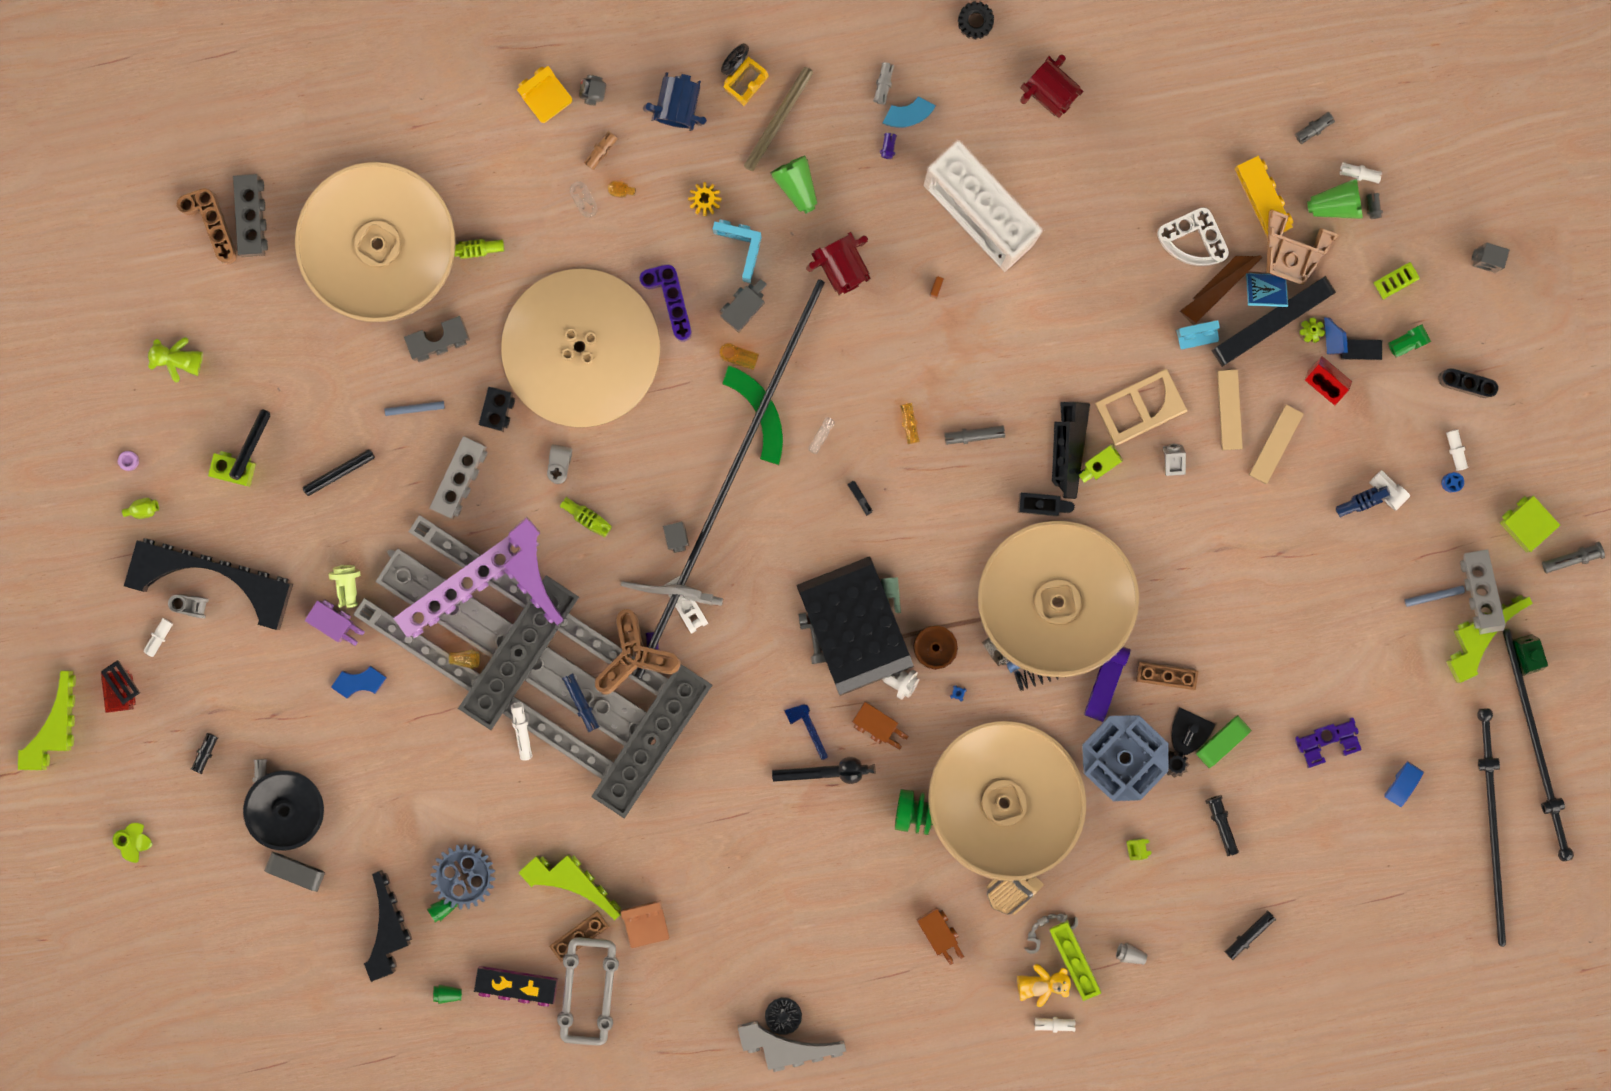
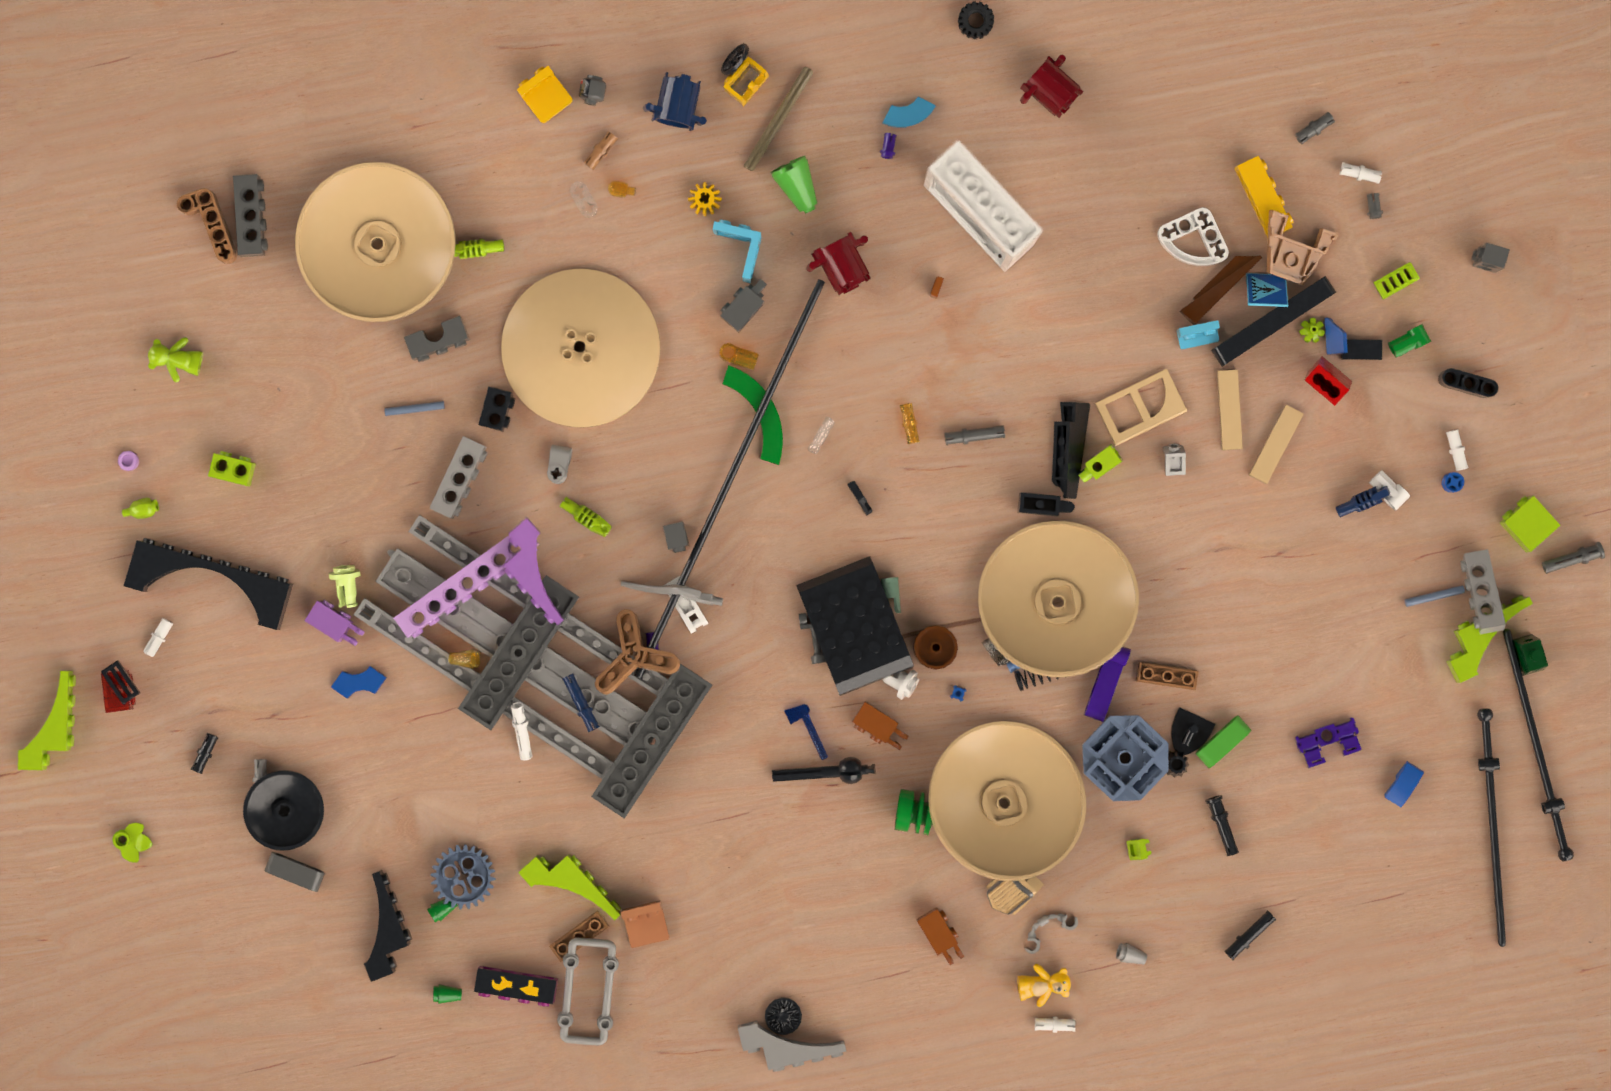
light grey piece [168,595,209,619] -> none
black axle [229,409,271,480] -> none
black axle [303,449,375,496] -> none
dark purple beam [639,265,692,342] -> none
light grey pin [873,62,894,105] -> none
lime plate [1049,920,1101,1001] -> none
bright green cone [1307,179,1363,219] -> none

